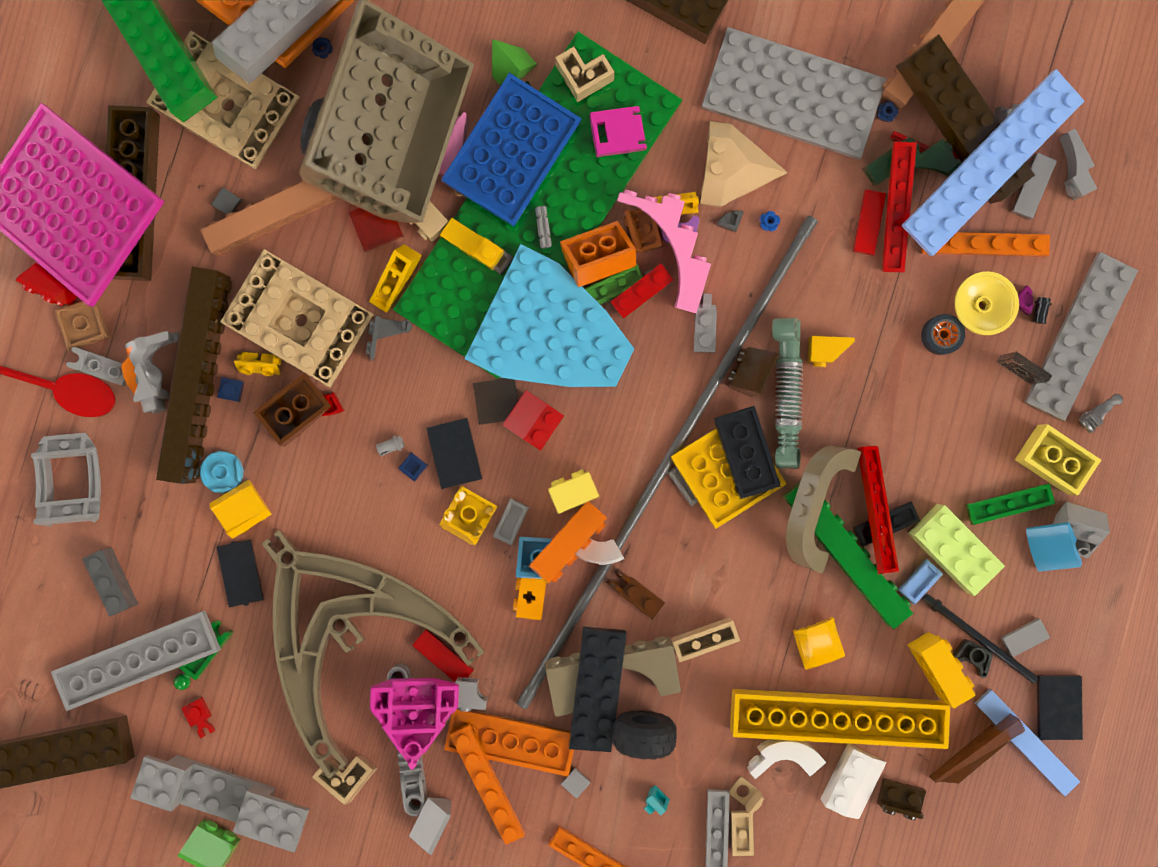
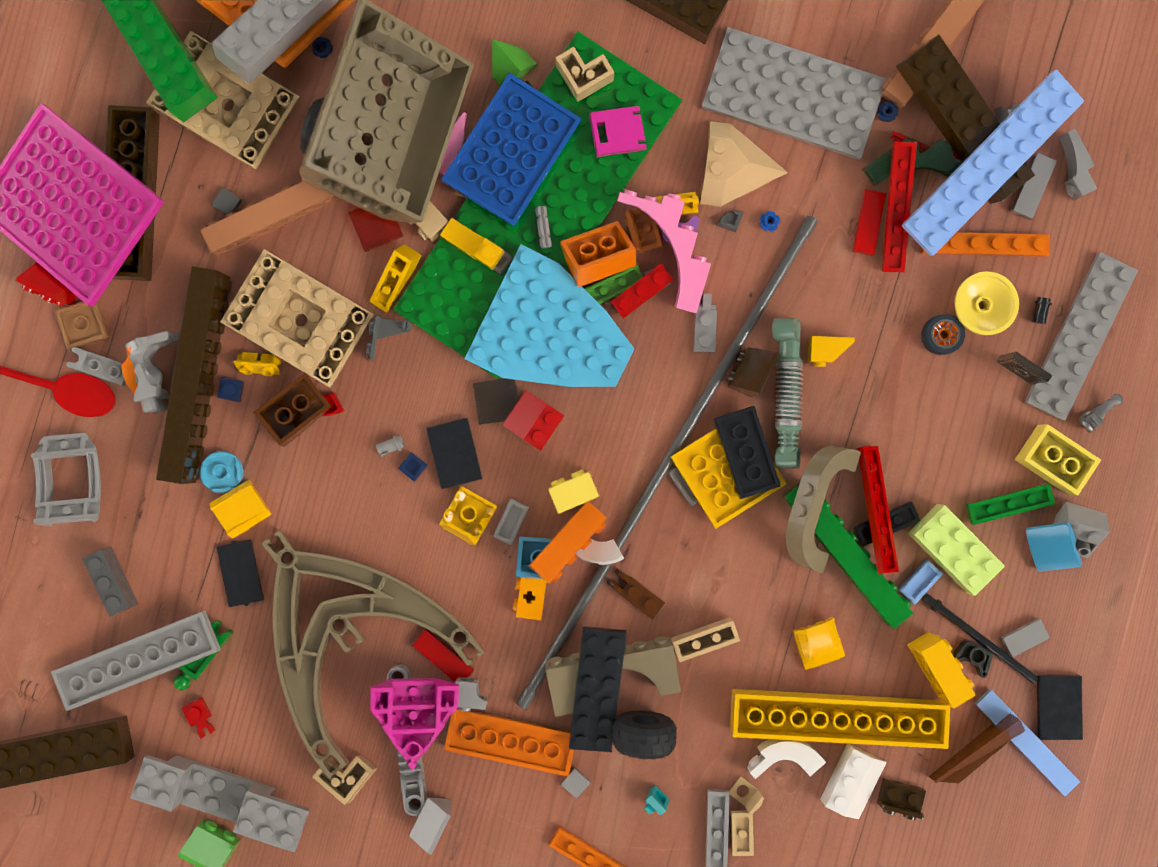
orange plate [449,723,525,845] -> none
magenta tile [1018,285,1034,315] -> none

